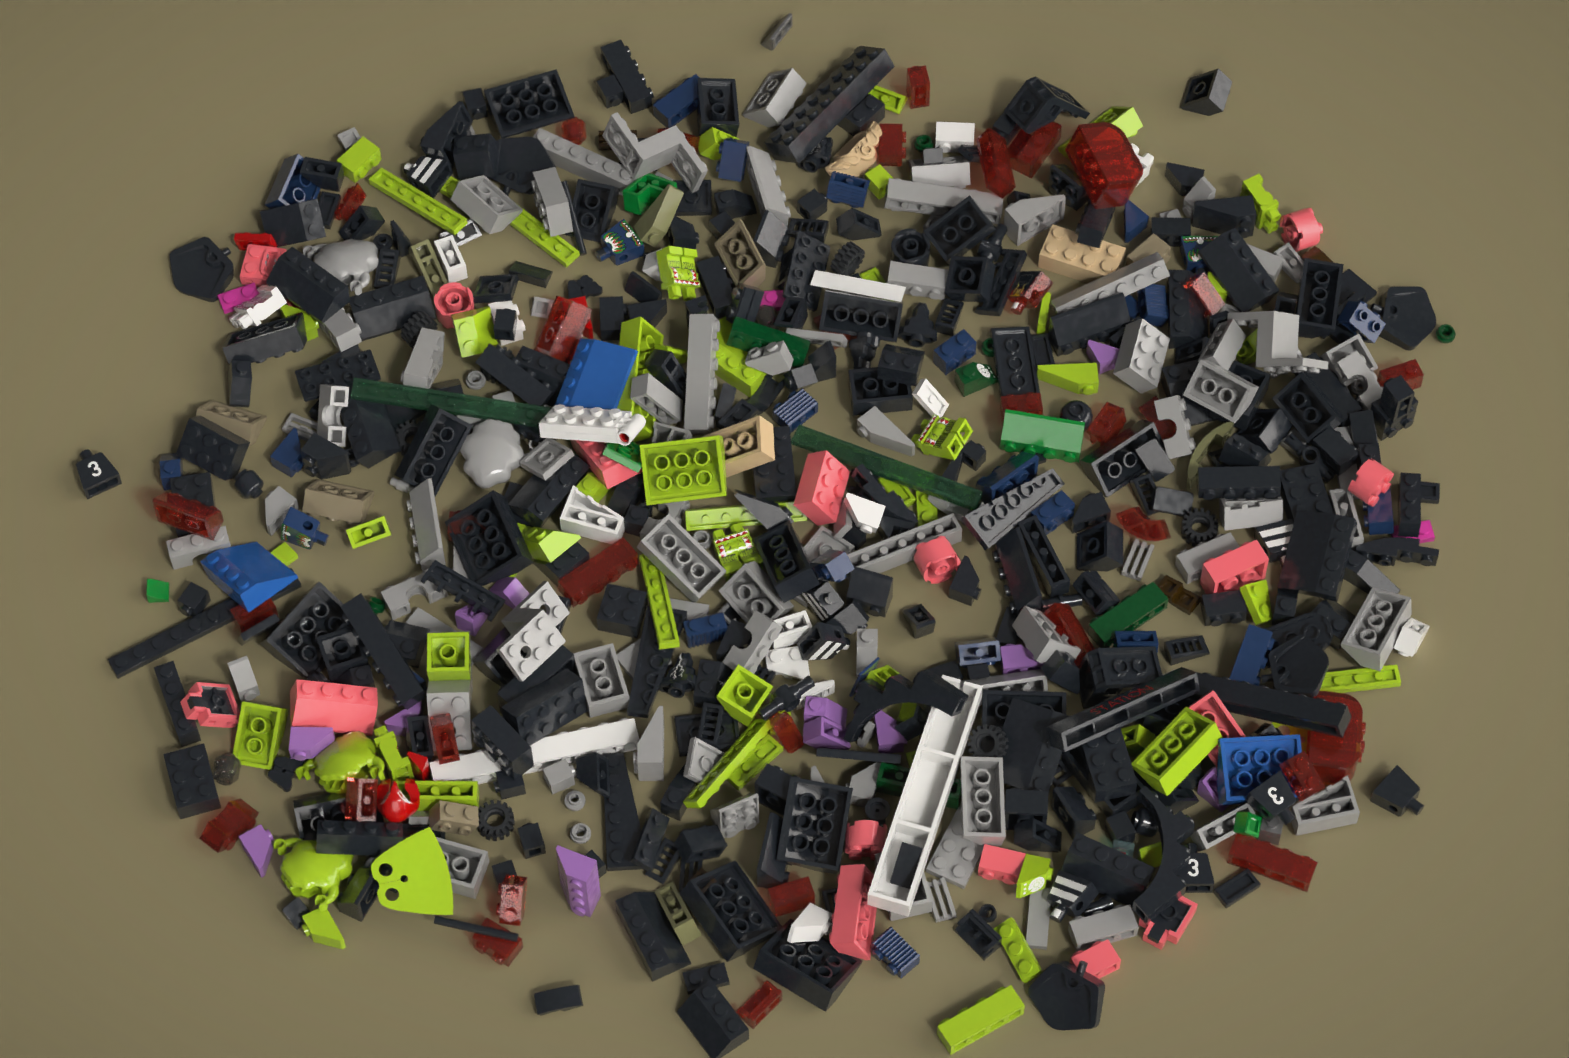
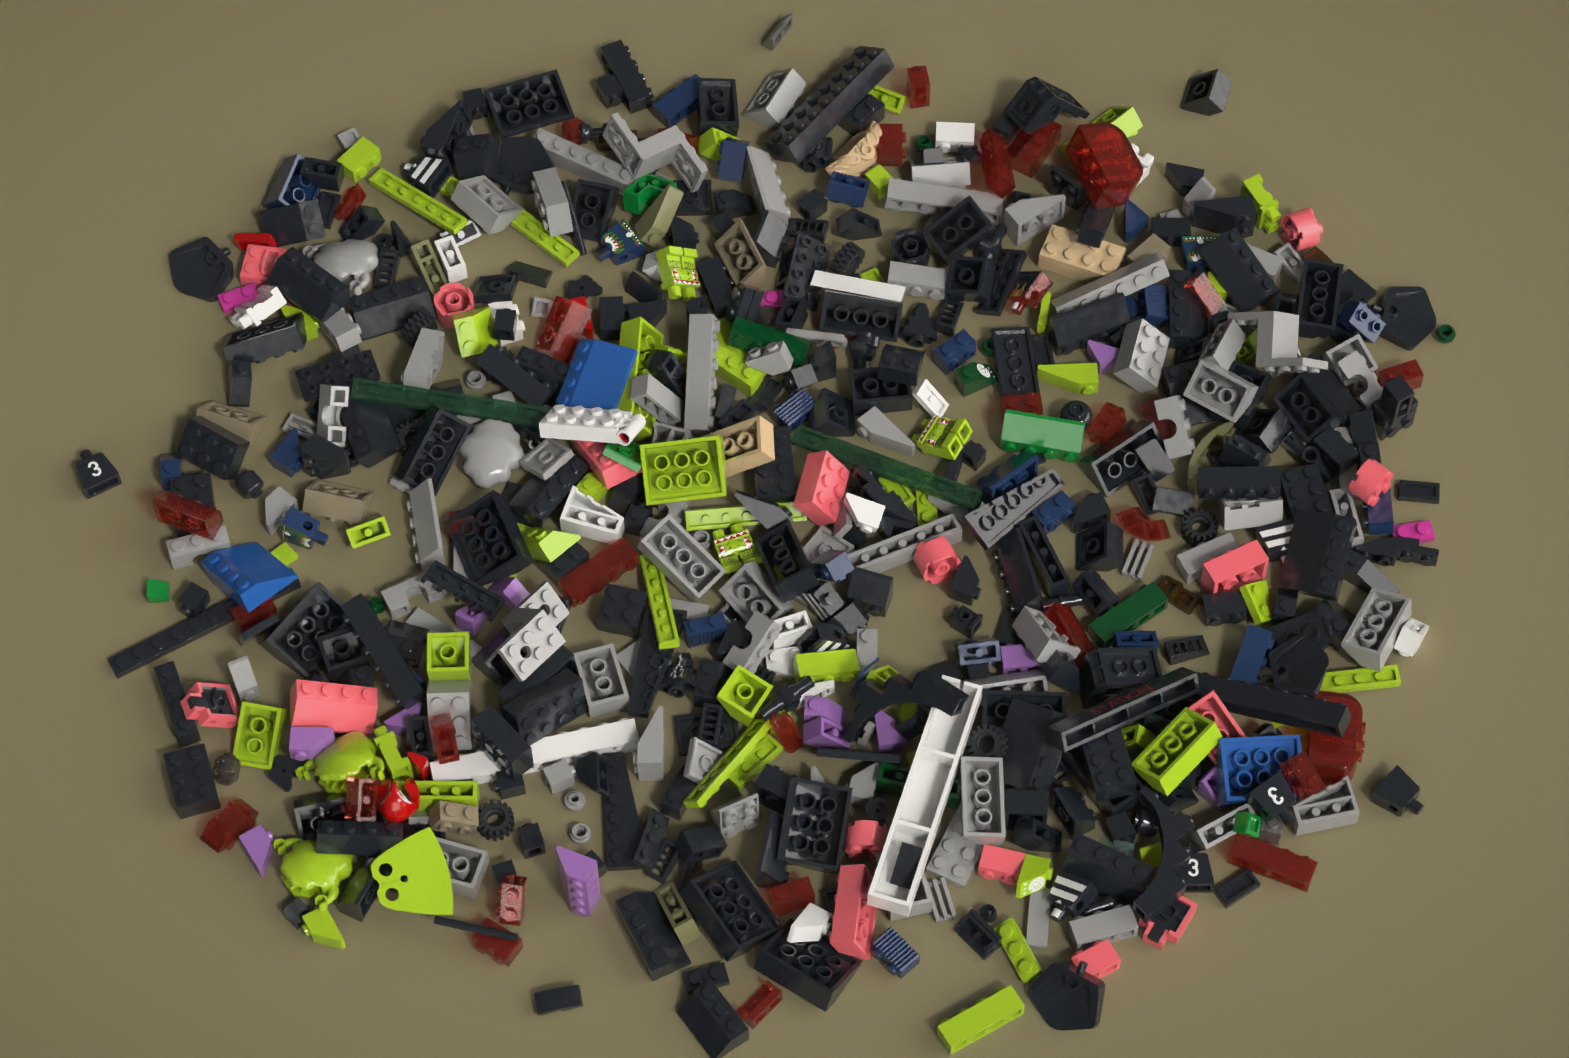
black slope [903,604,936,639] -> none
black brick [1398,472,1421,537] -> none
none -> black piece [581,122,607,144]
none -> lime brick [792,649,860,684]
none -> black slope [809,388,855,438]
none -> black brick [950,605,983,639]

